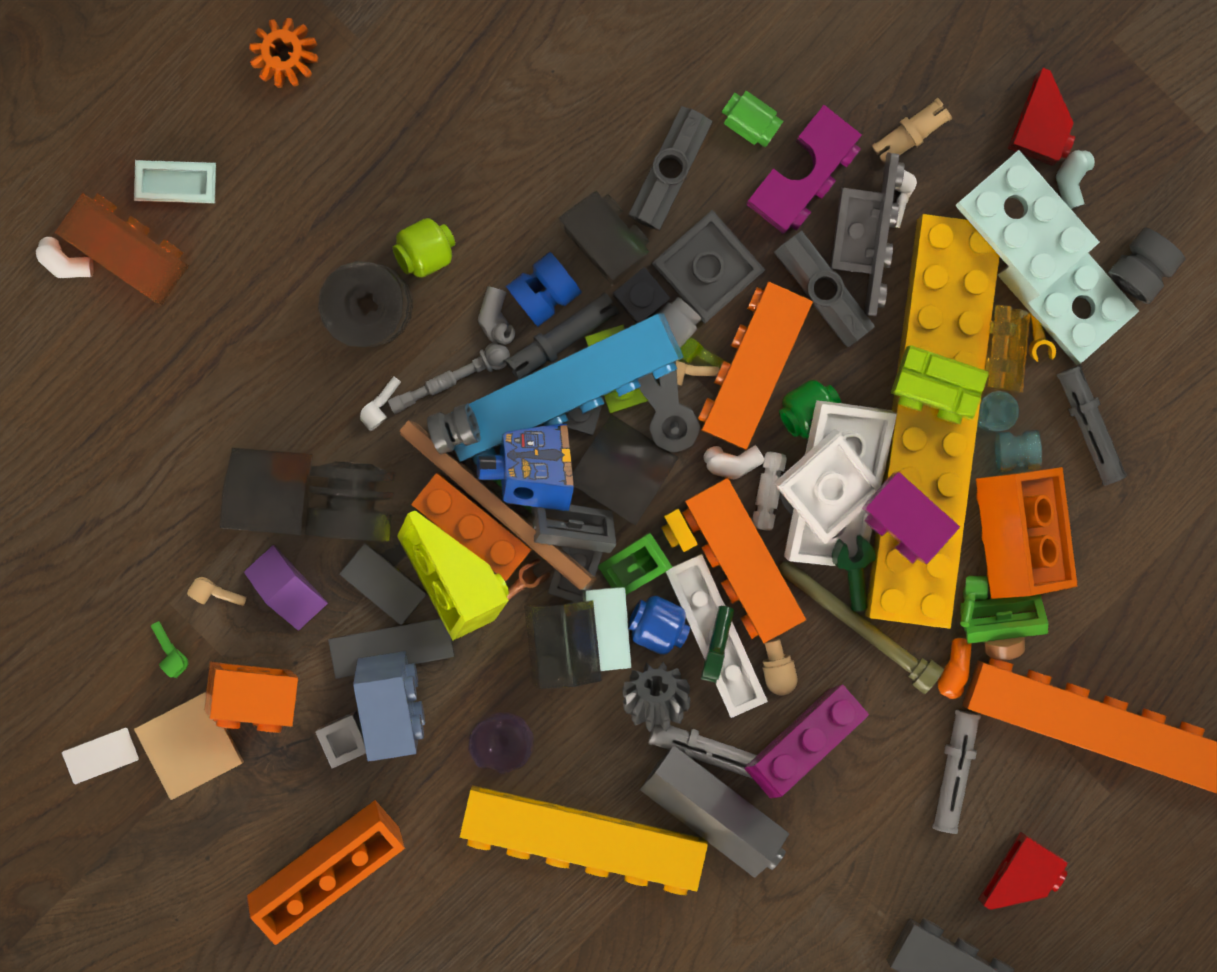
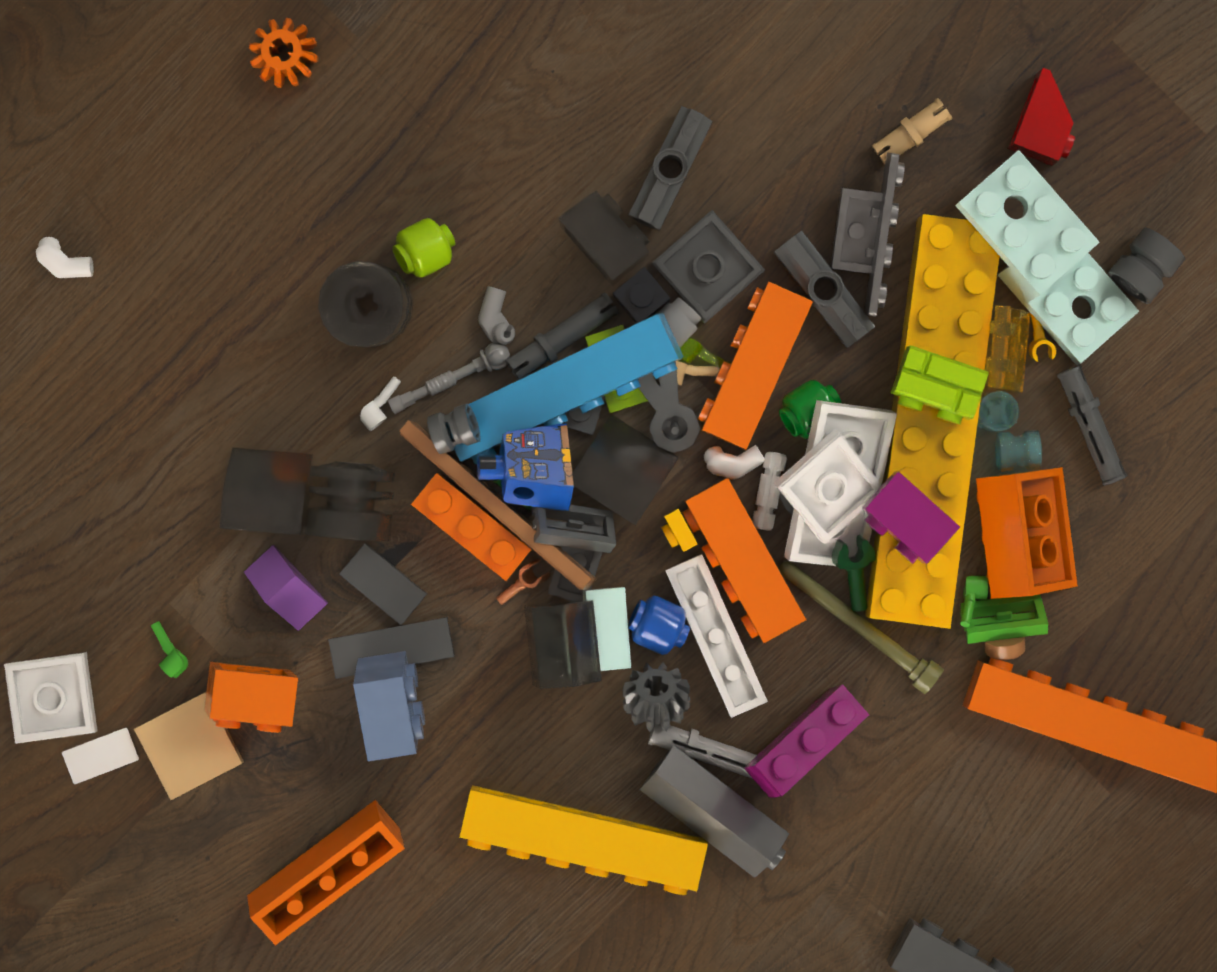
clear orange brick [55,193,189,305] -> none
light aqua tile [134,160,216,203] -> none
tan hand [187,577,247,606] -> none
light grey panel [315,710,366,768] -> none
neon yellow slope [397,511,509,641] -> none
hair [468,712,534,774] -> none
blue wheel [505,252,582,327] -> none
bright green slope [598,532,672,595] -> none
dark green bar [701,606,734,683] -> none
bright green brick [721,90,783,148] -> none
magenta arch [746,105,862,234] -> none
tan cylinder [762,639,798,696] -> none
white hand [895,170,917,228] -> none
light grey pin [932,710,981,834] -> none
orange arm [938,638,972,699] -> none
red slope [978,832,1068,910] -> none
light aqua arm [1056,150,1095,209] -> none
none -> white tile [4,652,98,744]

